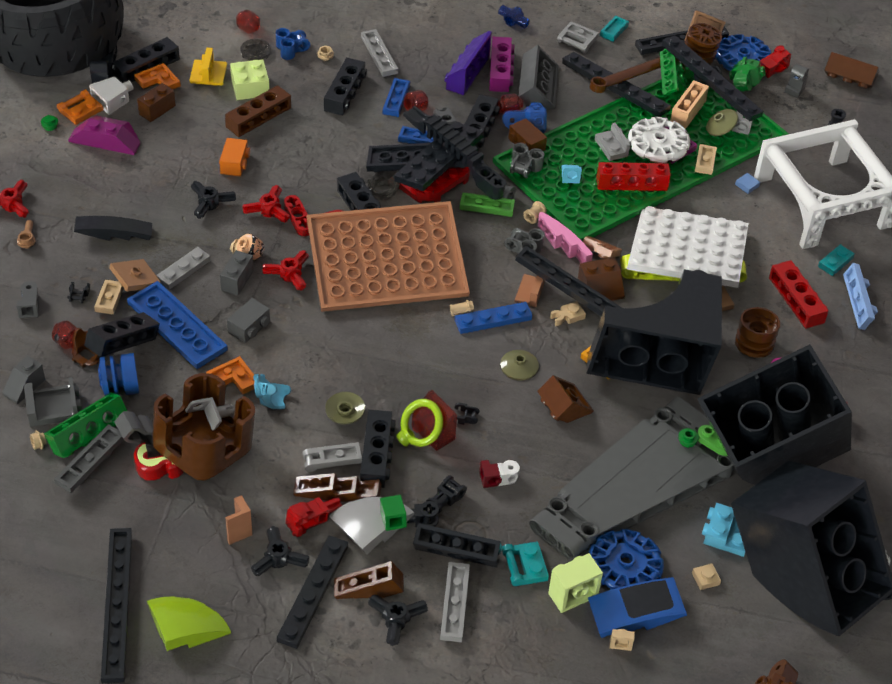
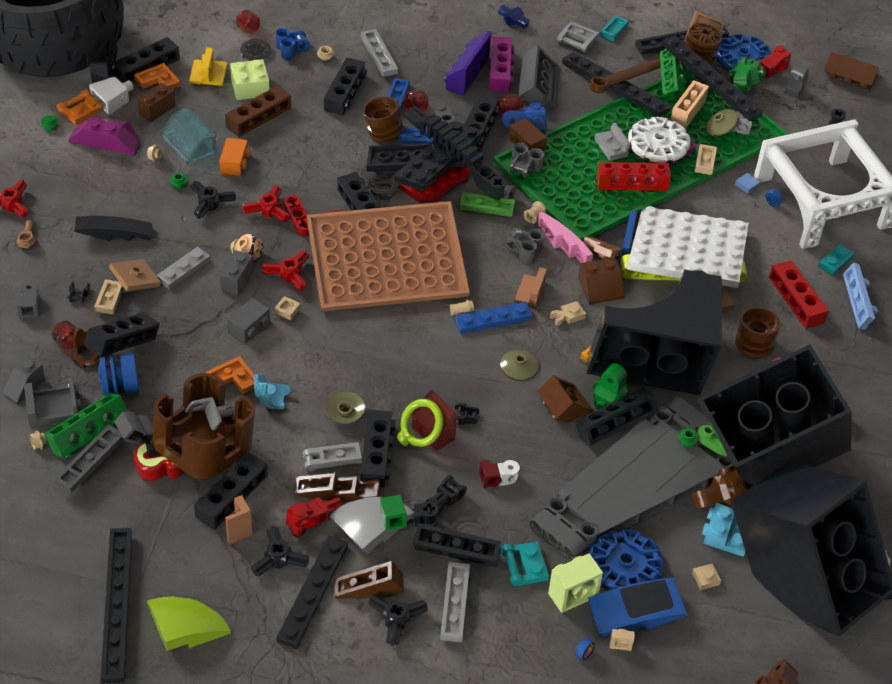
blue plate [127,281,228,369] -> none
black plate [515,246,622,317] -> none
medium azure bracket [561,165,582,184] -> none
none -> tan plate [147,145,163,162]
none -> clear light blue slope [160,107,217,164]
none -> green plate [170,173,188,189]
none -> black brick [194,452,268,530]
none -> tan plate [274,296,300,320]
none -> reddish brown wheel [363,96,404,142]
none -> black brick [575,387,659,445]
none -> blue tile [576,638,596,661]
none -> green piece [592,363,629,410]
none -> blue tile [621,210,637,257]
none -> reddish brown piece [691,466,747,509]
none -> blue tile [765,189,783,207]

